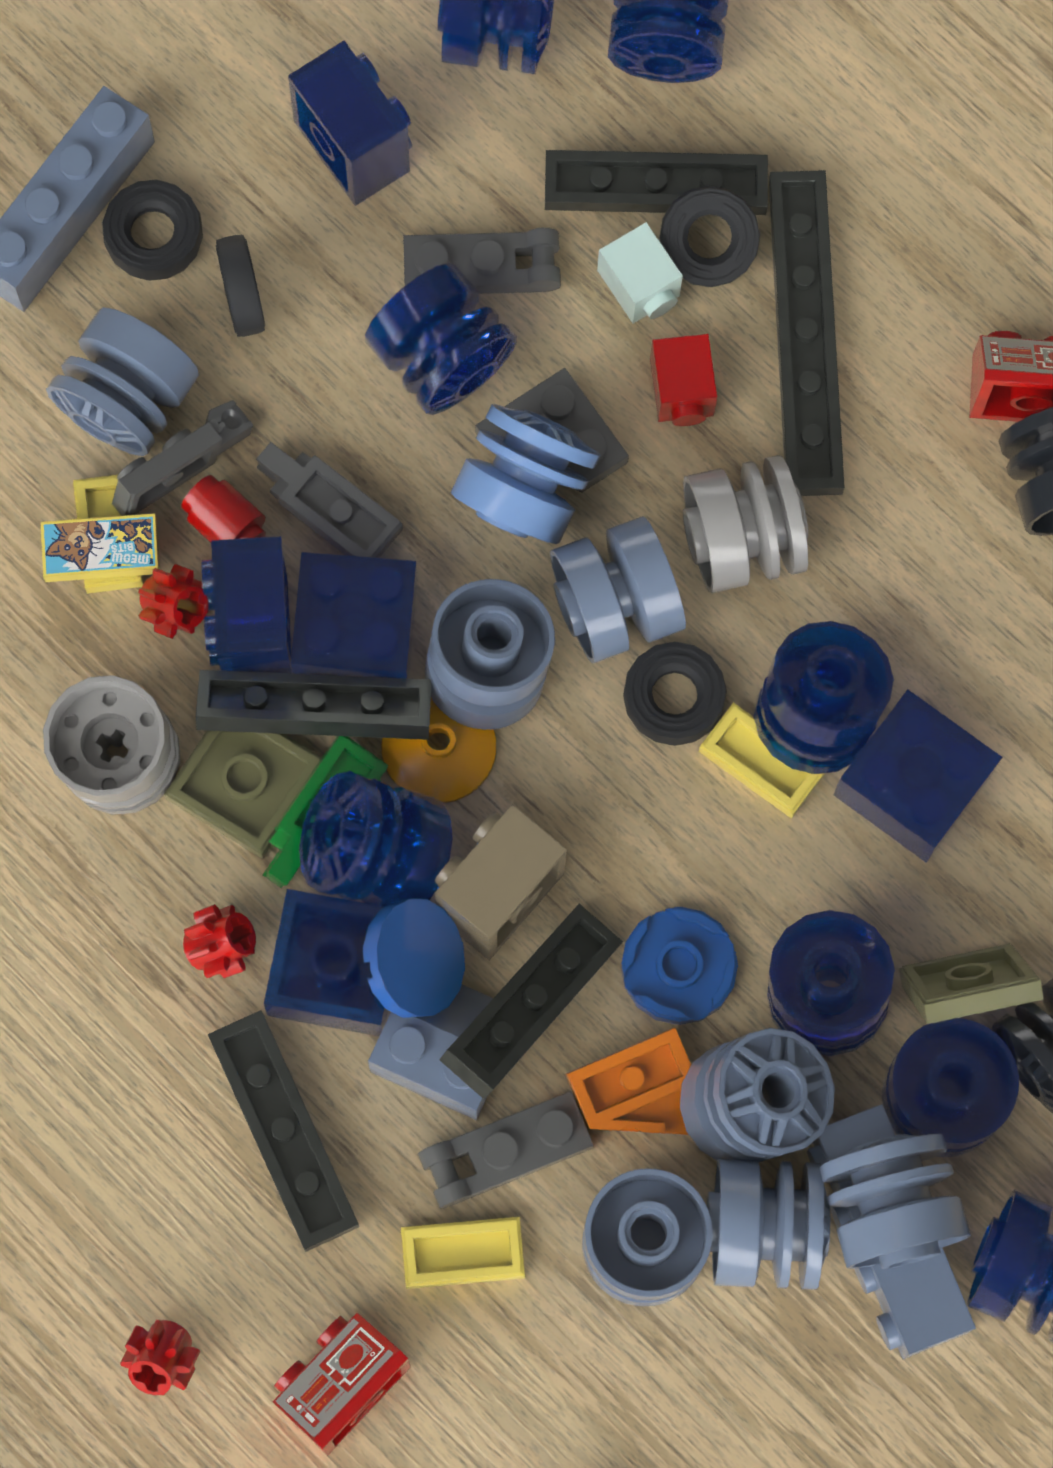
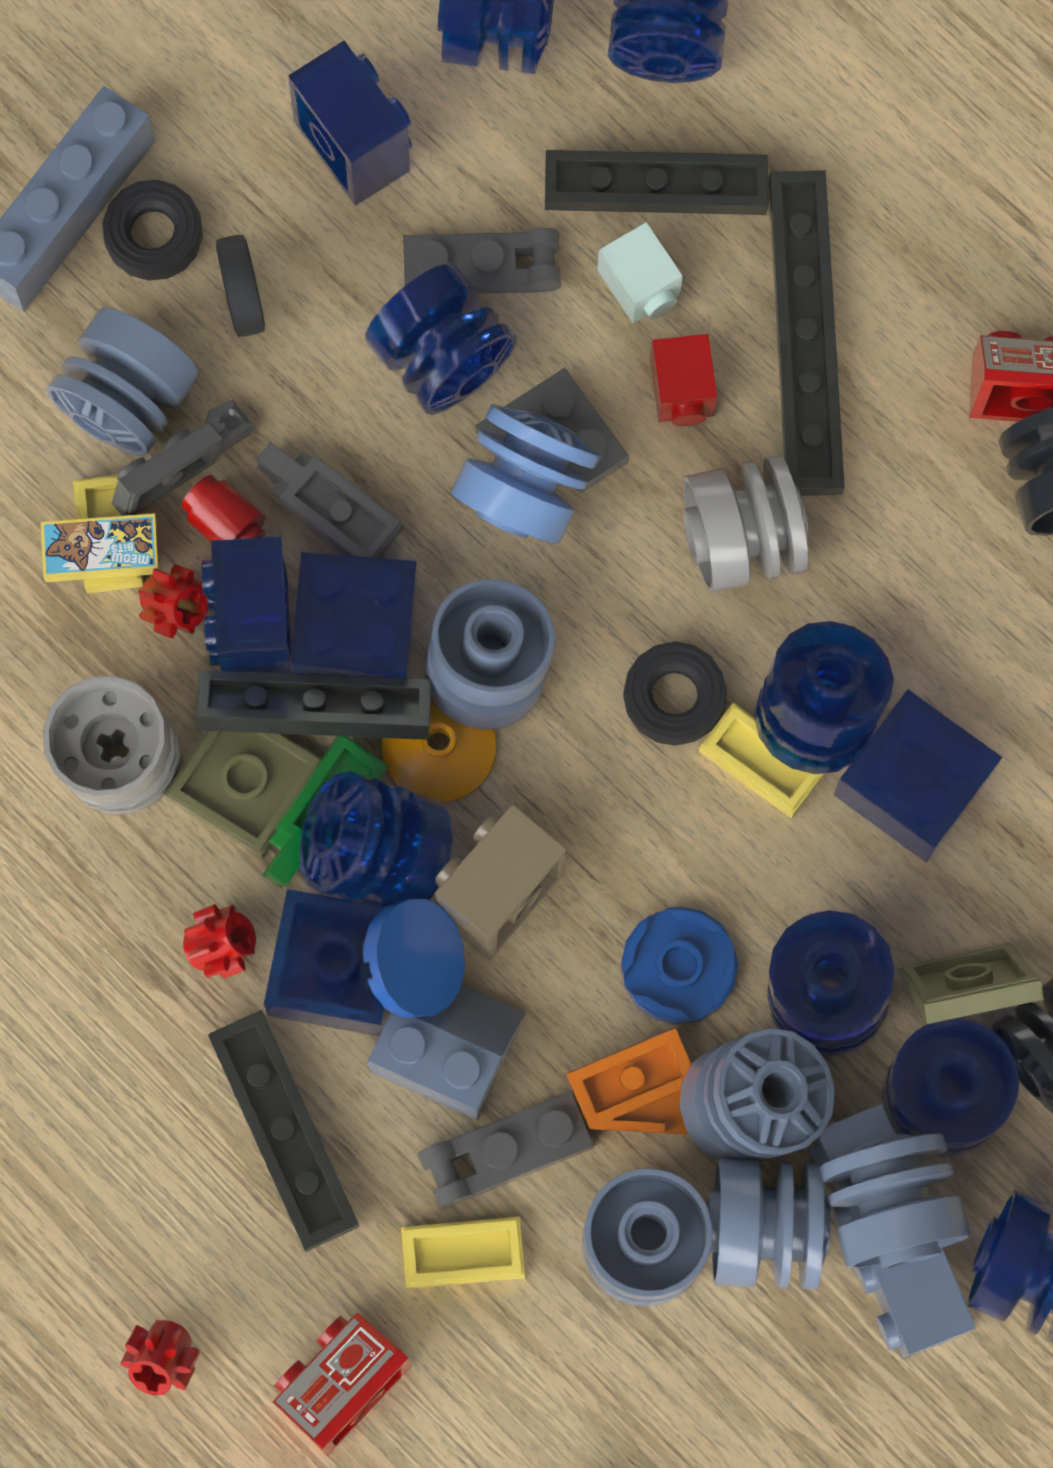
pearl dark grey plate [439,903,623,1100] -> none
sand blue wheel [550,516,686,664] -> none
black tyre [659,185,760,287] -> none

